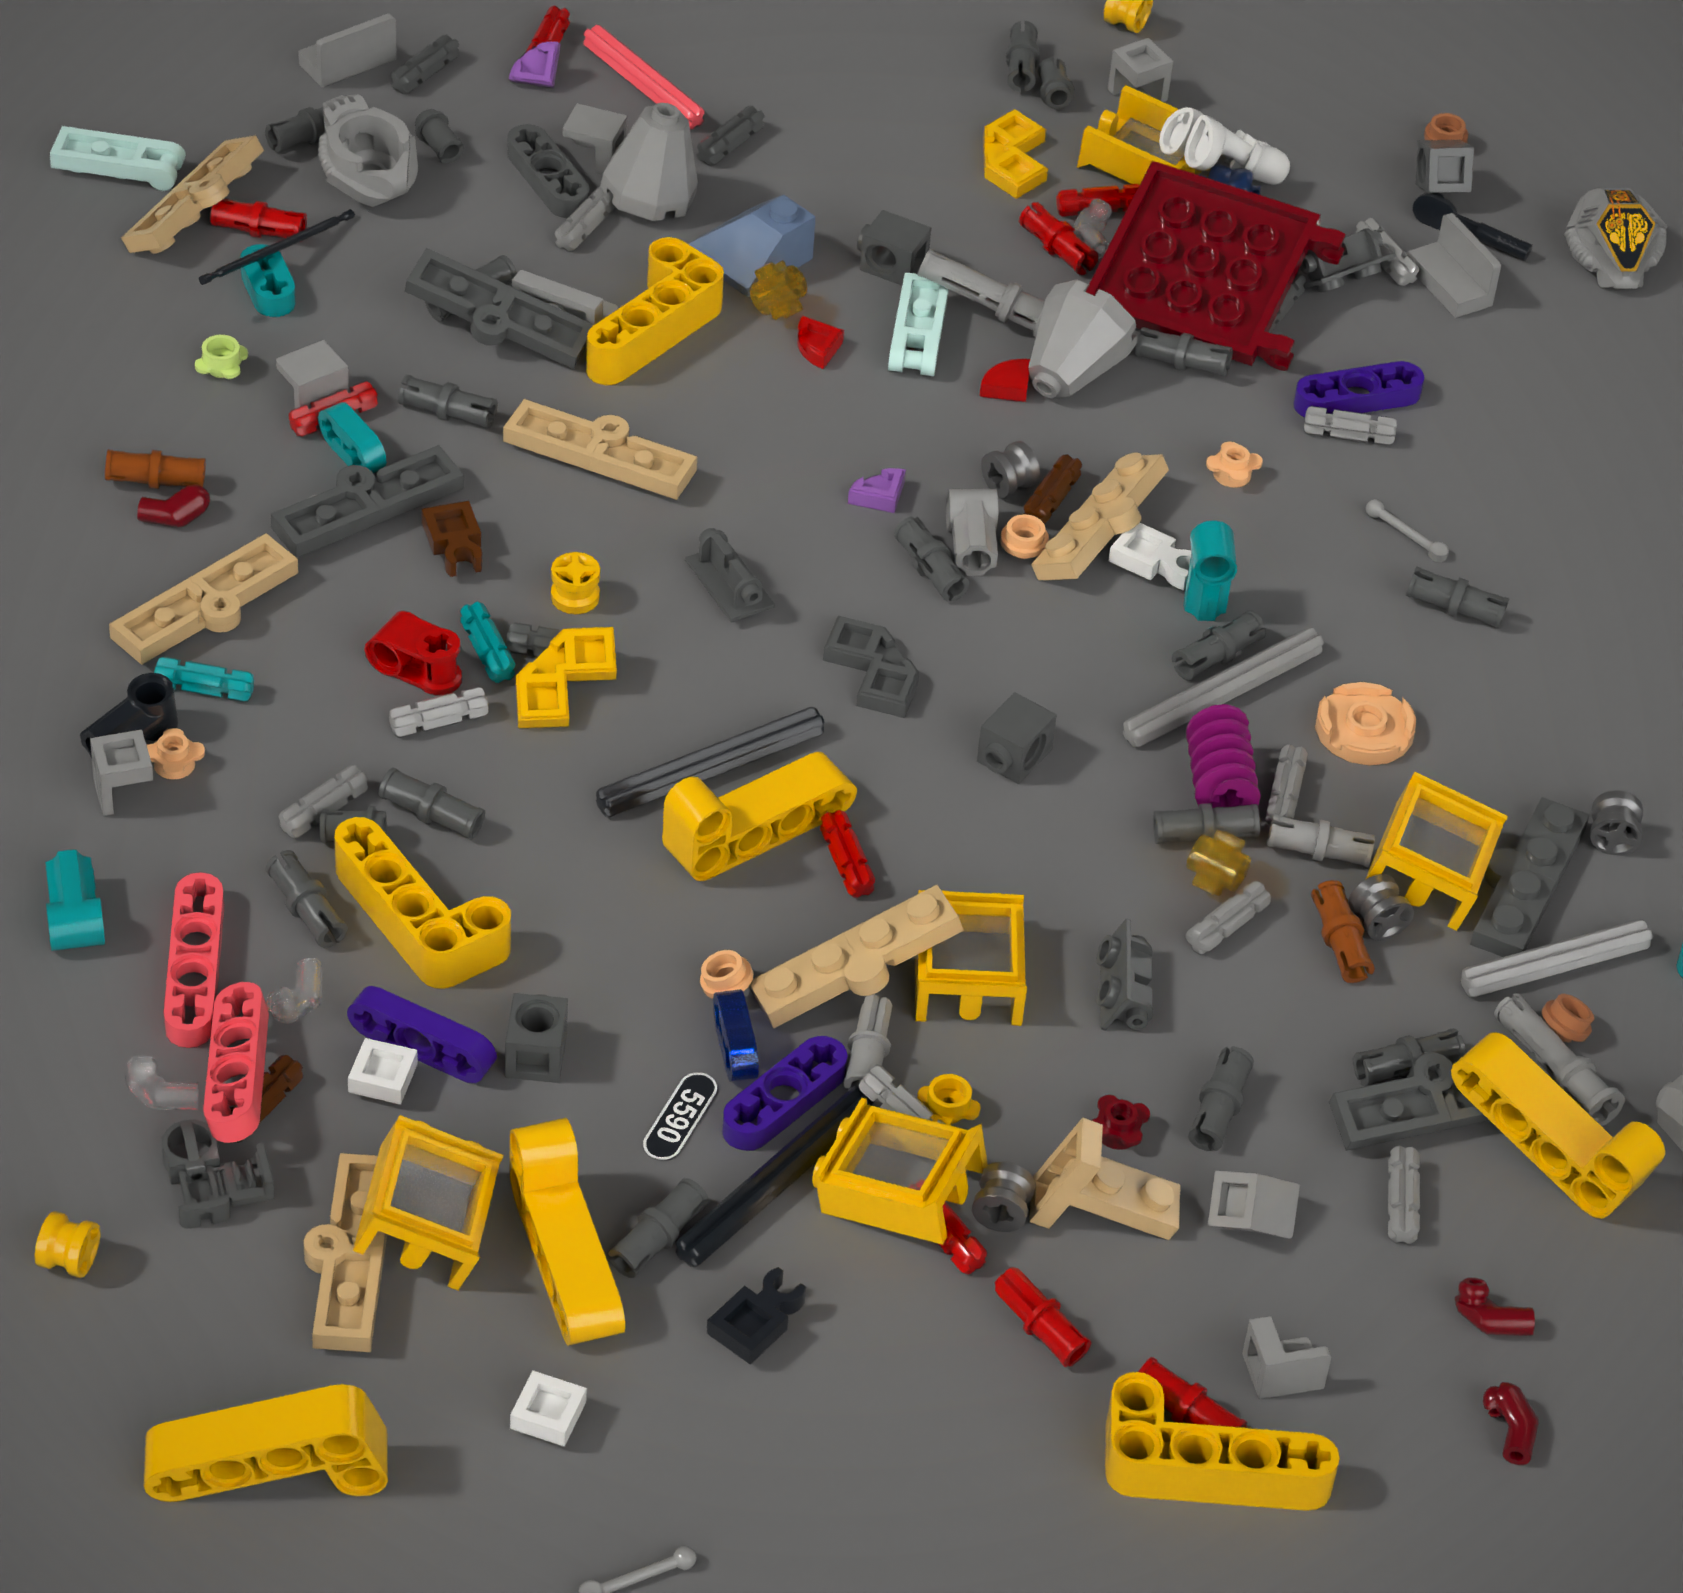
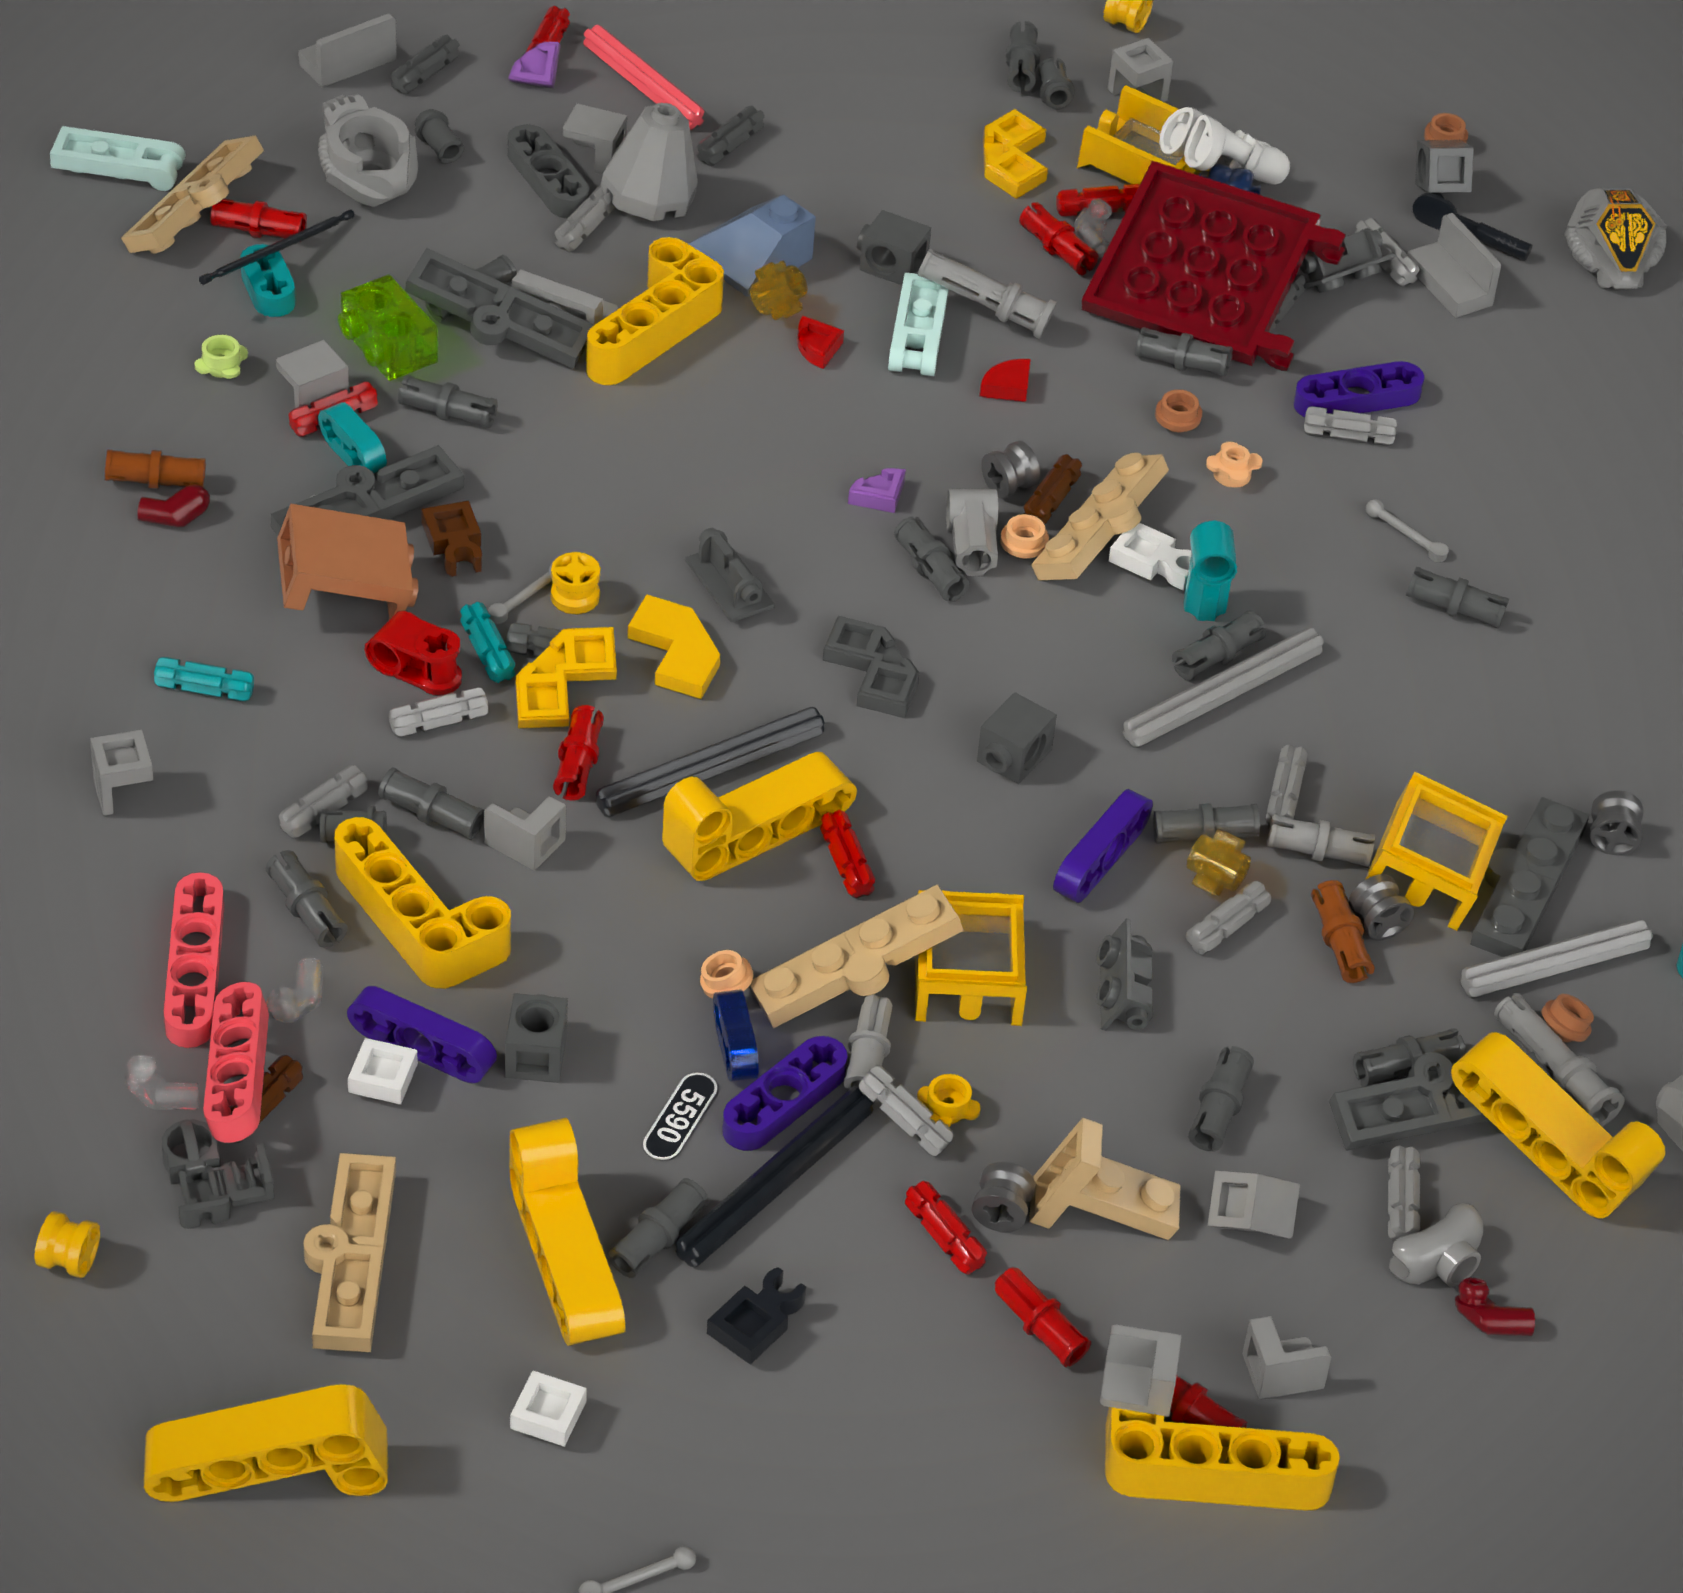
teal piece [45,849,105,951] -> none
black piece [80,673,178,758] -> none
tan hinge [109,533,298,665] -> none
light nougat plate [147,728,205,779] -> none
dark grey pin [265,107,325,153] -> none
yellow window [353,1115,504,1291] -> none
tan hinge [503,399,697,500] -> none
yellow window [812,1098,988,1245] -> none
light grey cone [1028,279,1137,399] -> none
dark red plate [1091,1095,1150,1150] -> none
magenta piece [1186,704,1261,808] -> none
light nougat tile [1315,682,1417,766] -> none
dark red arm [1483,1382,1539,1465] -> none
none -> nougat panel [277,503,418,620]
none -> clear neon green brick [338,274,438,381]
none -> light grey panel [484,796,566,871]
none -> light grey hinge [488,564,552,624]
none -> red pin [553,705,604,801]
none -> yellow tile [627,594,720,699]
none -> dark purple beam [1053,789,1153,903]
none -> light grey panel [1100,1325,1182,1417]
none -> nougat plate [1155,390,1202,432]
none -> light grey piece [1389,1203,1483,1287]

